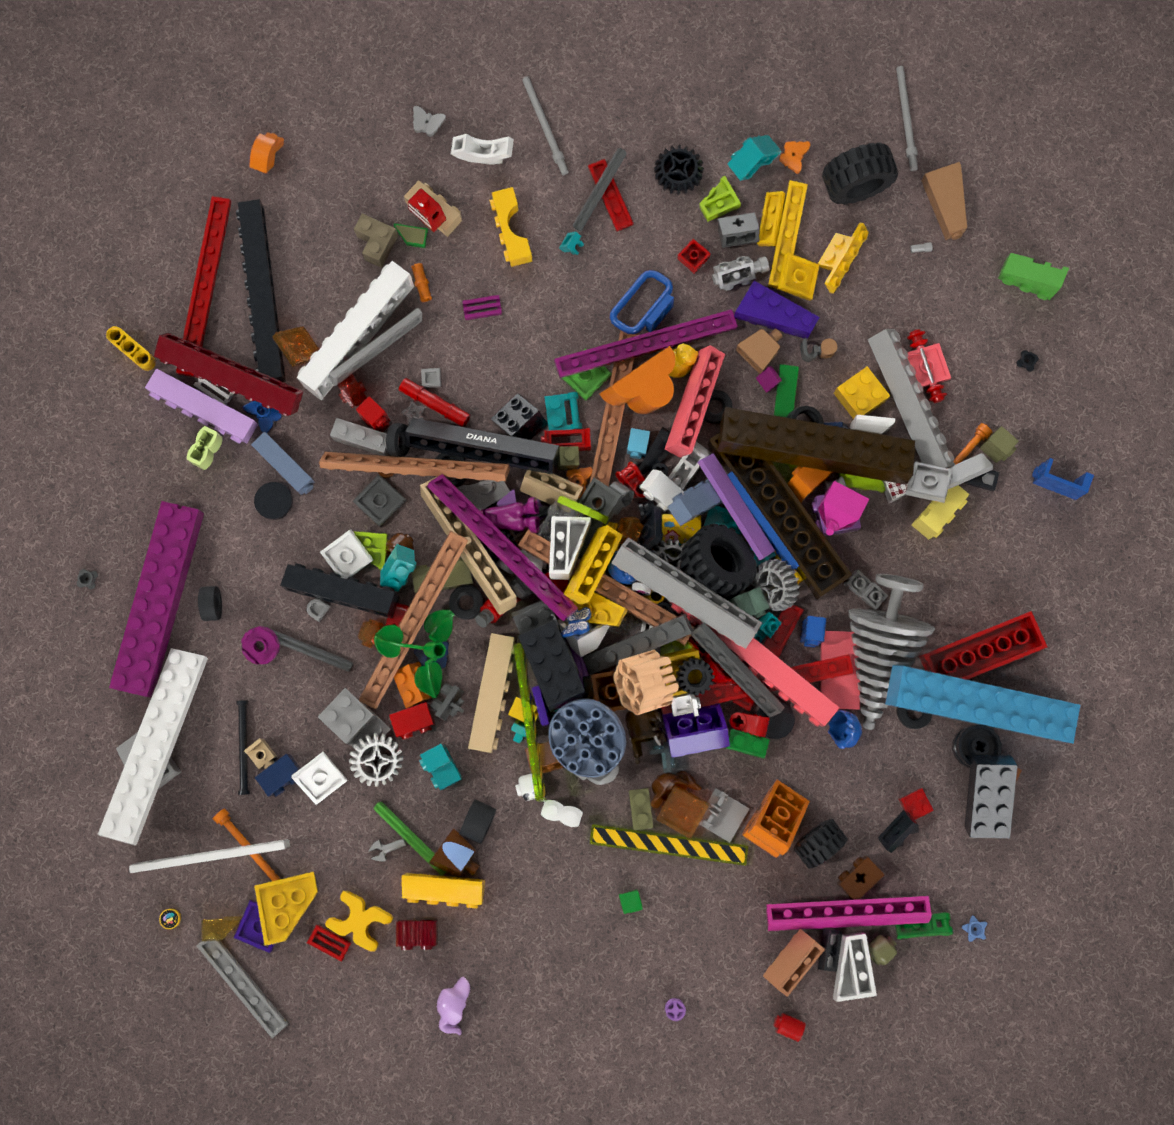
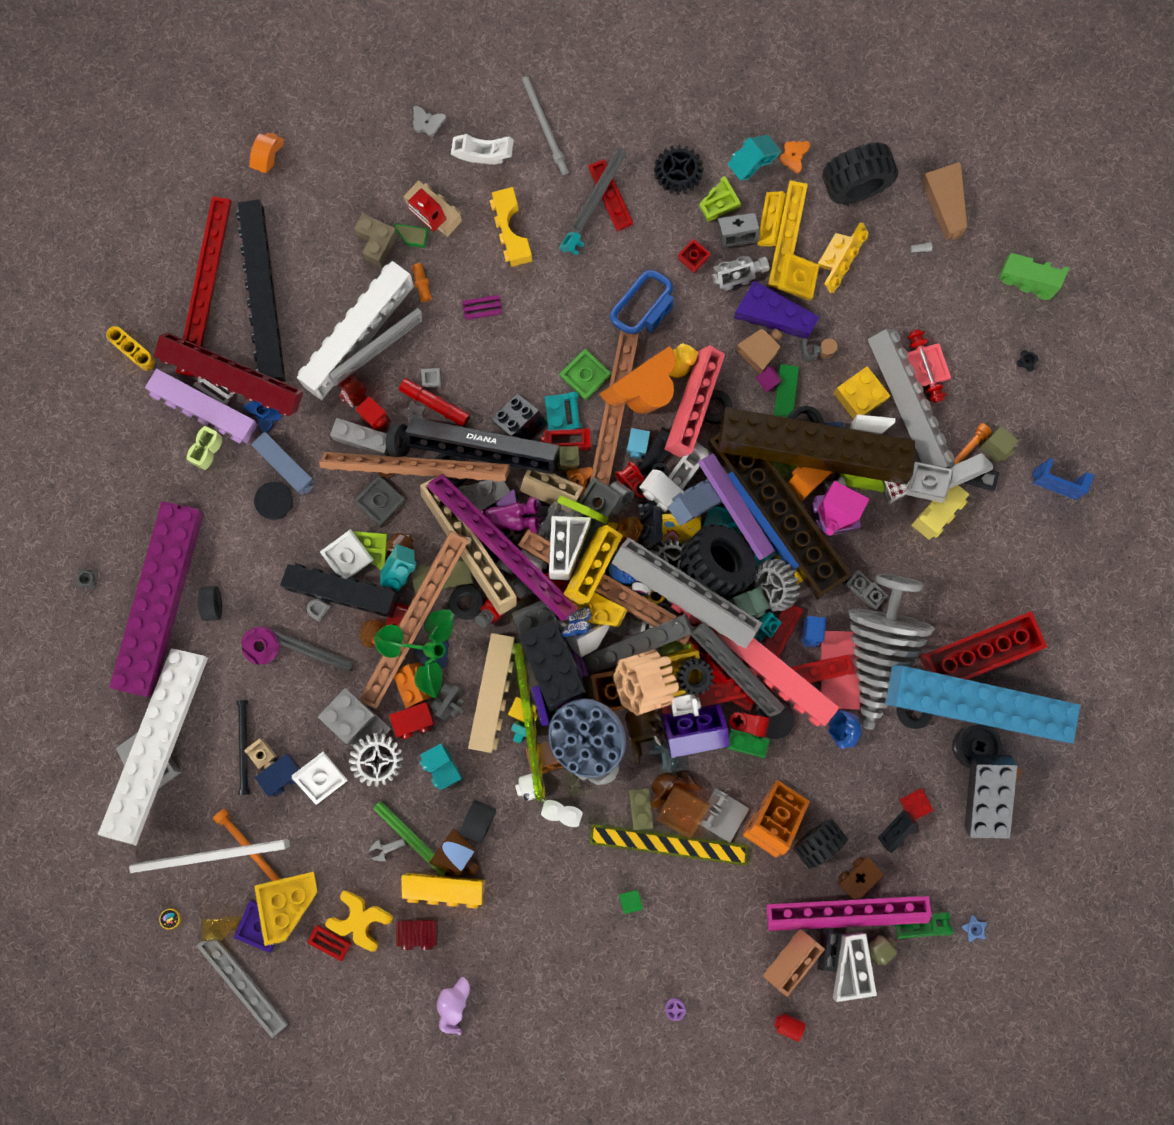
clear orange plate [272,326,319,367] -> none
magenta plate [554,309,738,379] -> none
light grey bar [896,66,918,171] -> none

